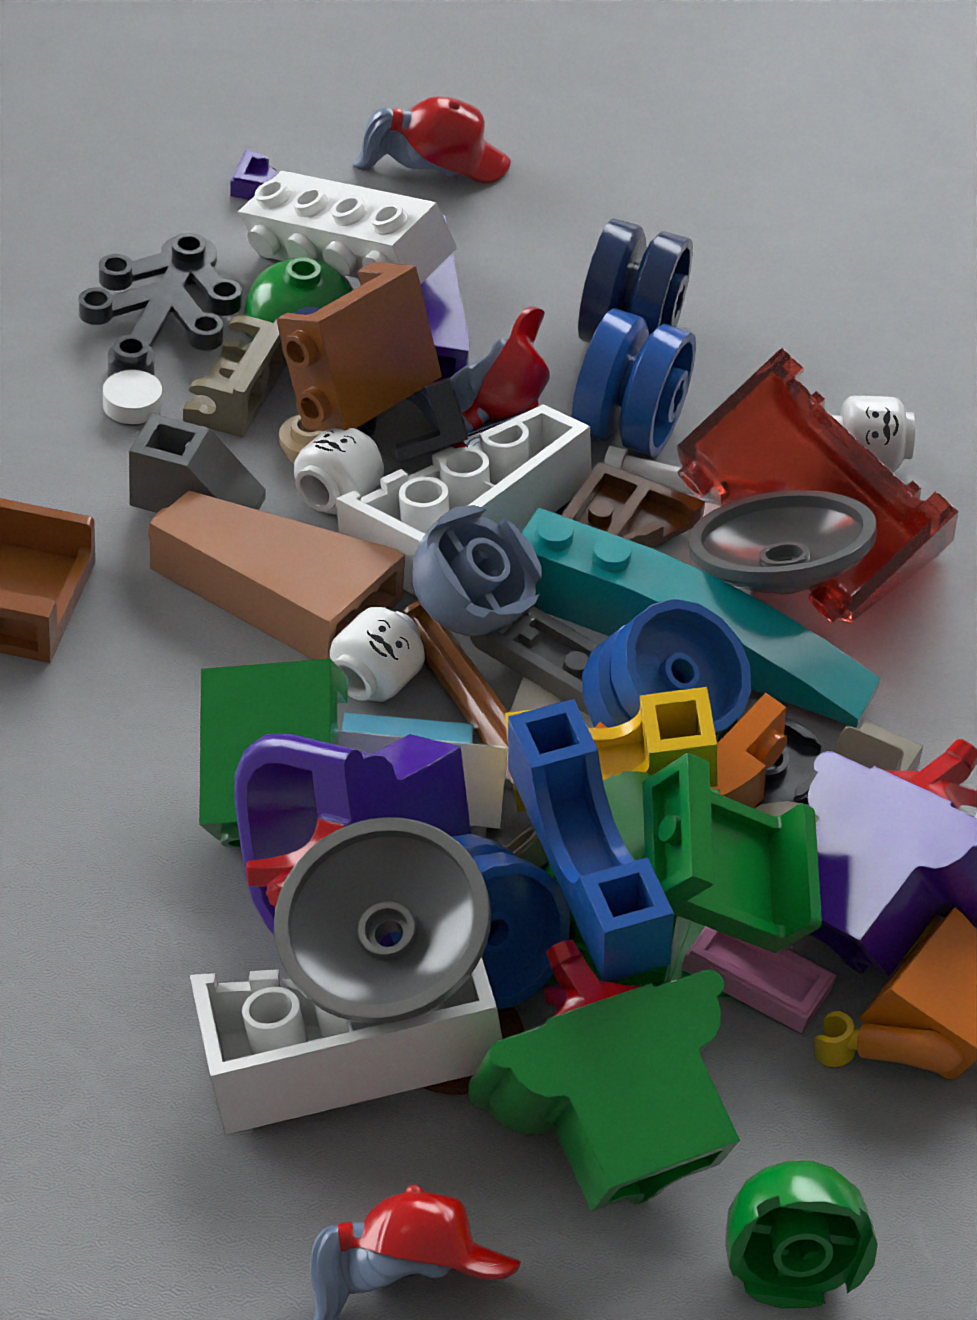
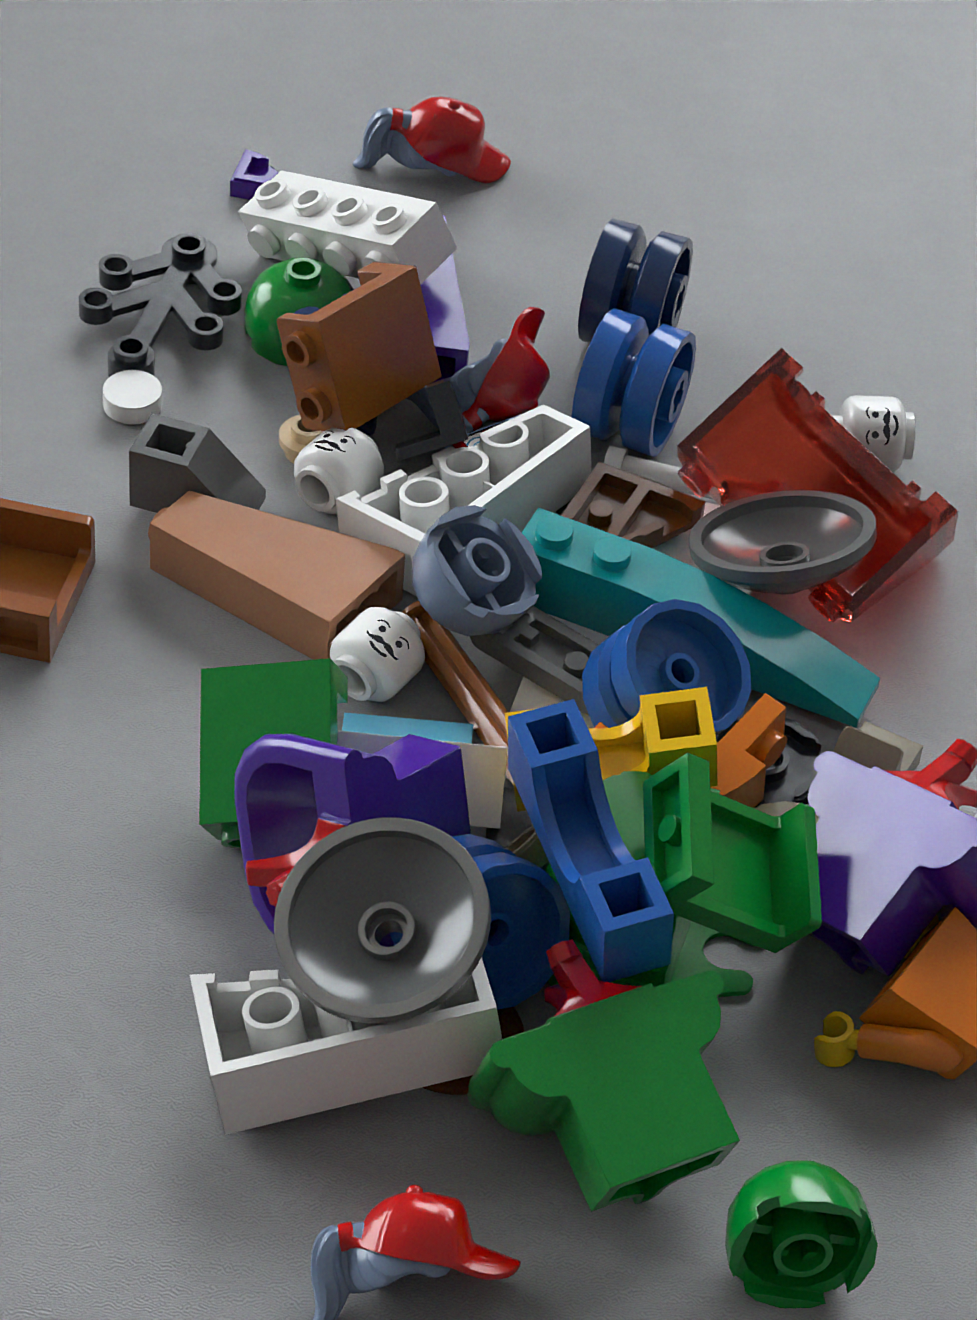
dark tan hinge [183,315,286,437] -> none
bright pink tile [681,927,837,1034] -> none

